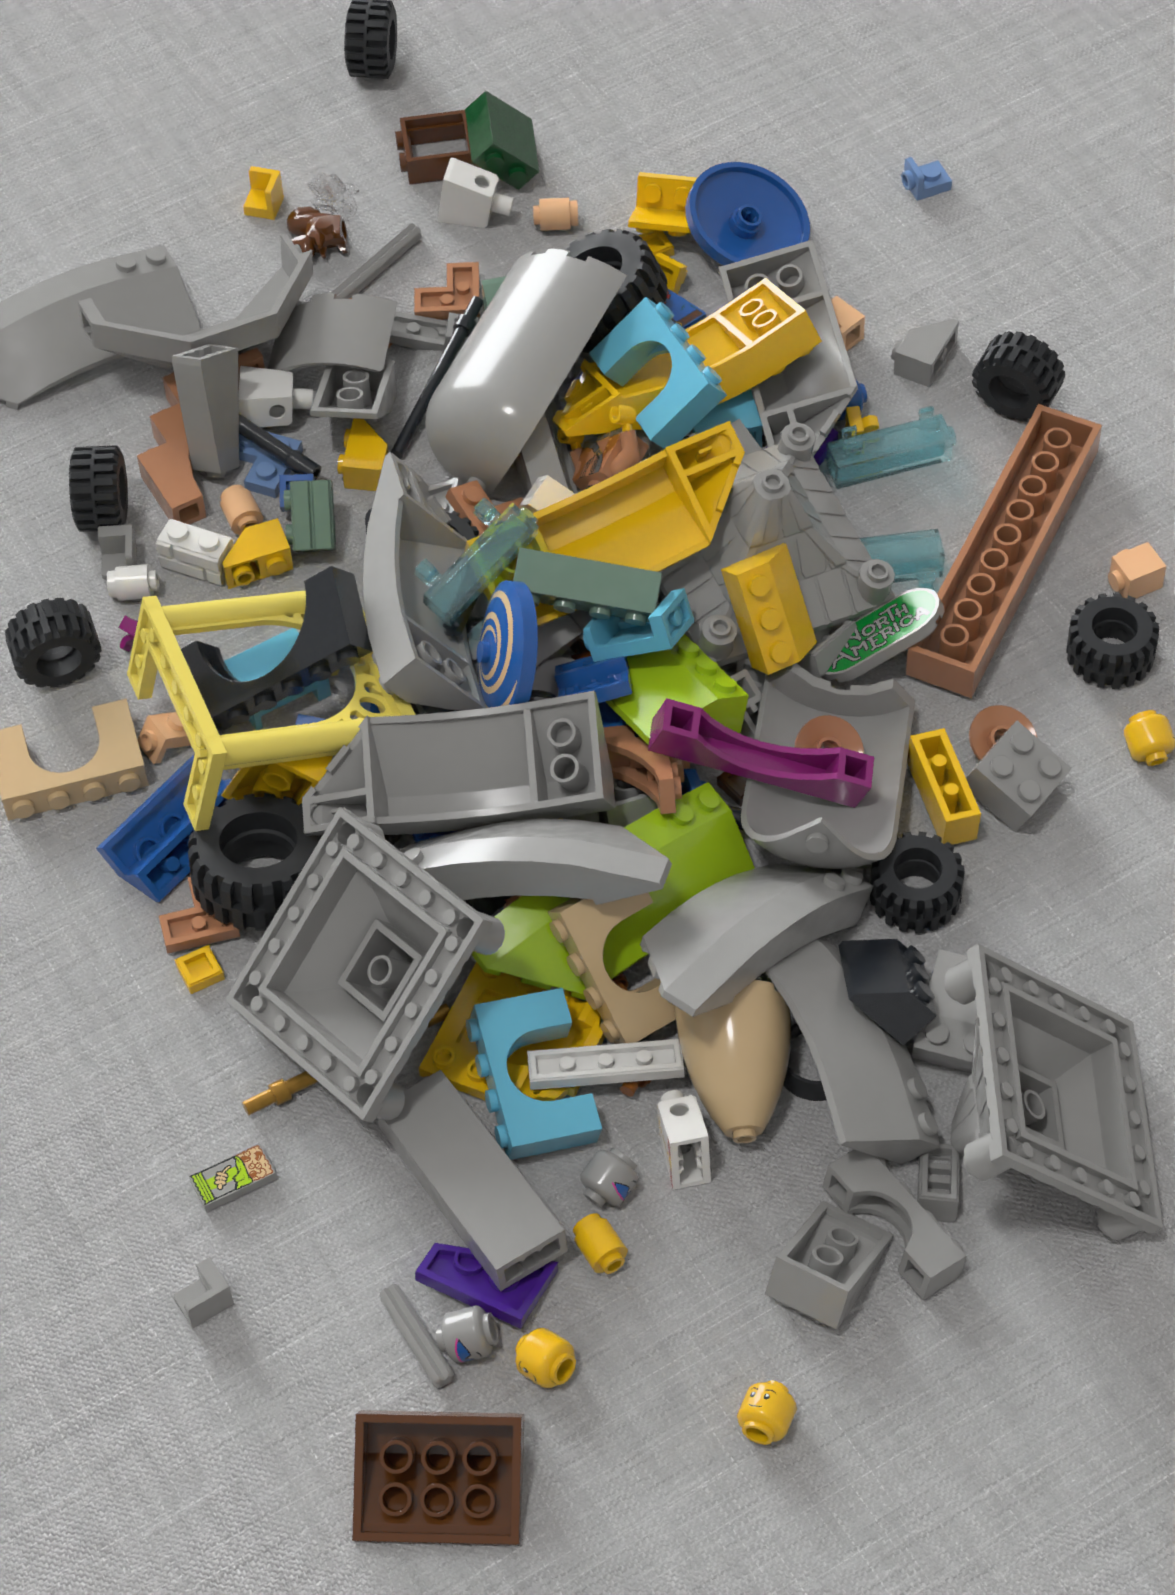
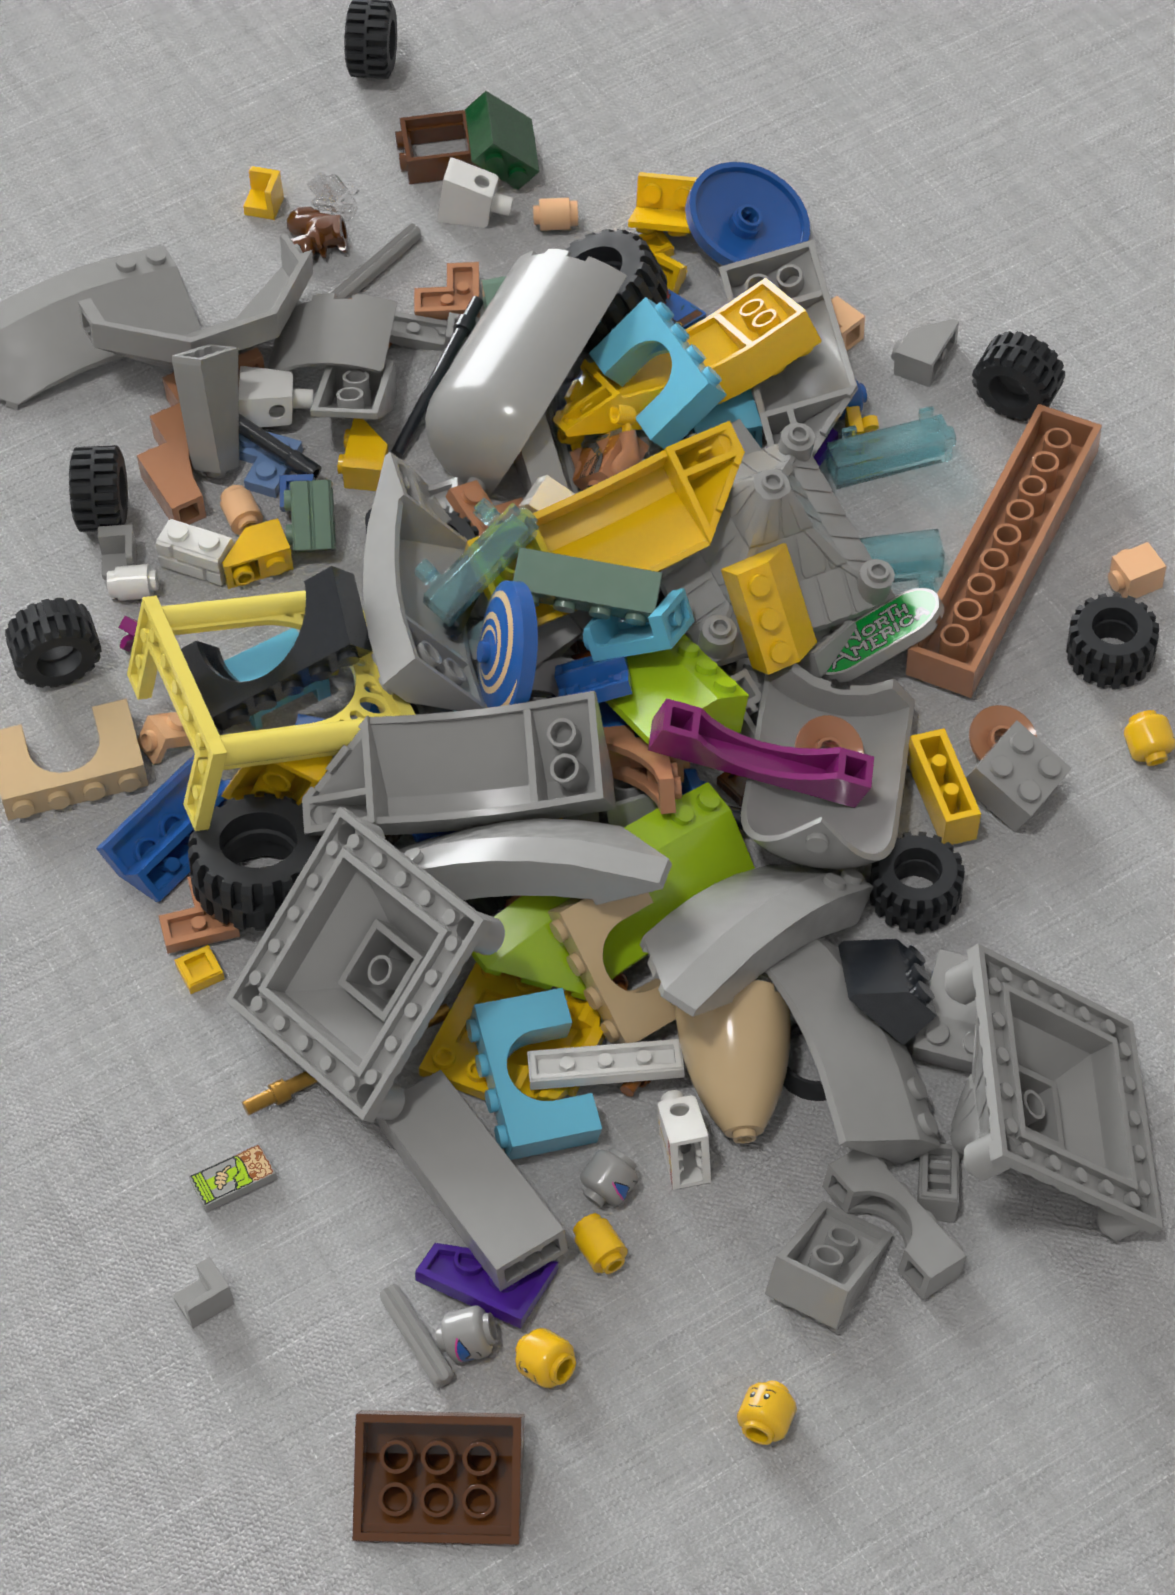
medium blue bracket [901,157,952,201] -> none

